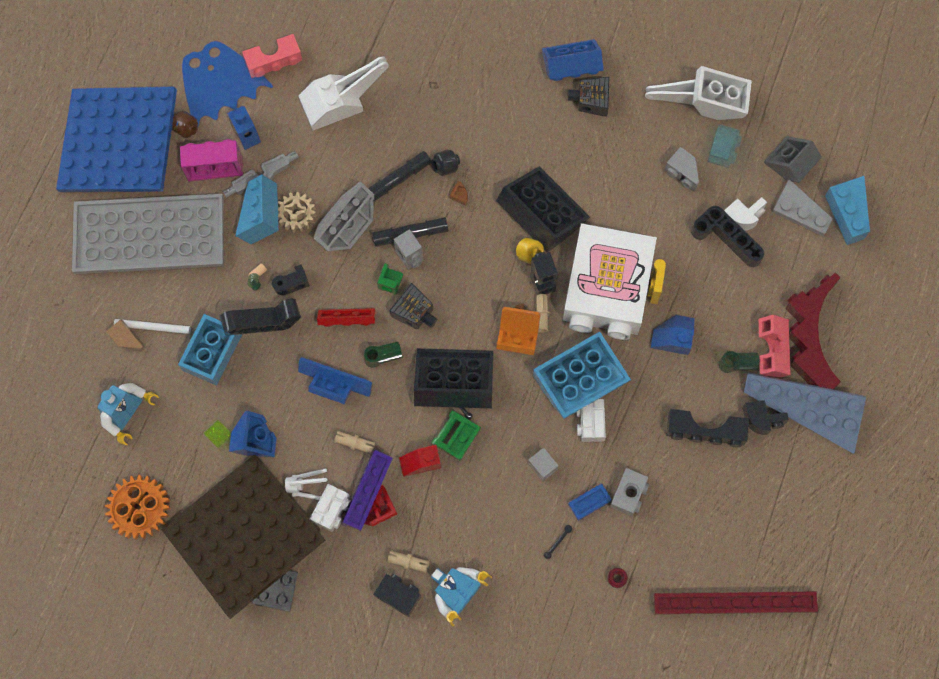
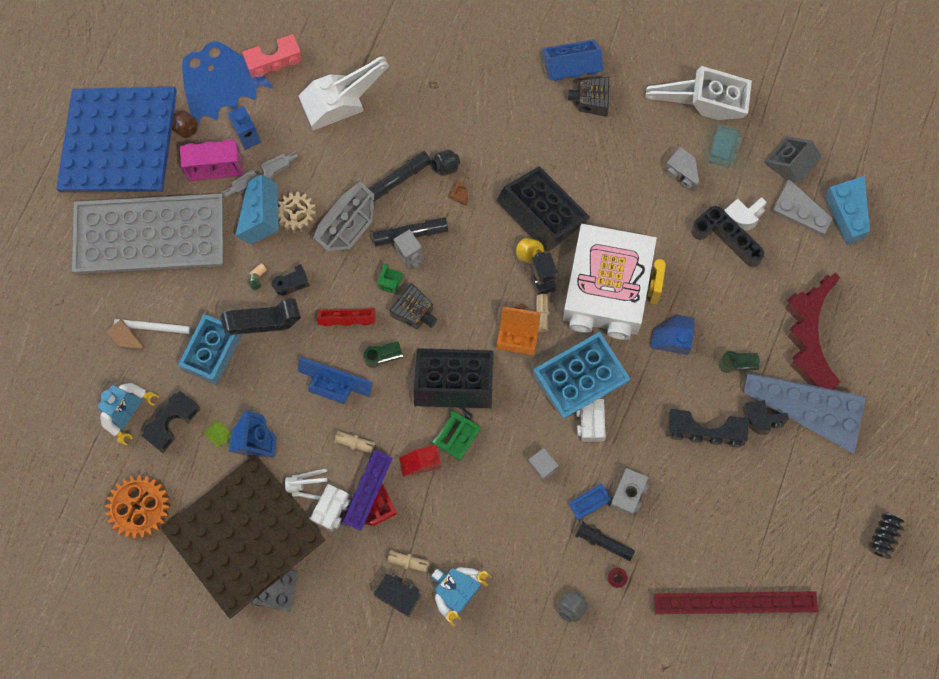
black hinge [544,525,572,559] -> none
coral arch [758,315,790,378] -> none
none -> black arch [141,391,201,453]
none -> dark grey head [558,592,588,622]
none -> black pin [575,521,635,562]
none -> black piece [868,513,904,559]

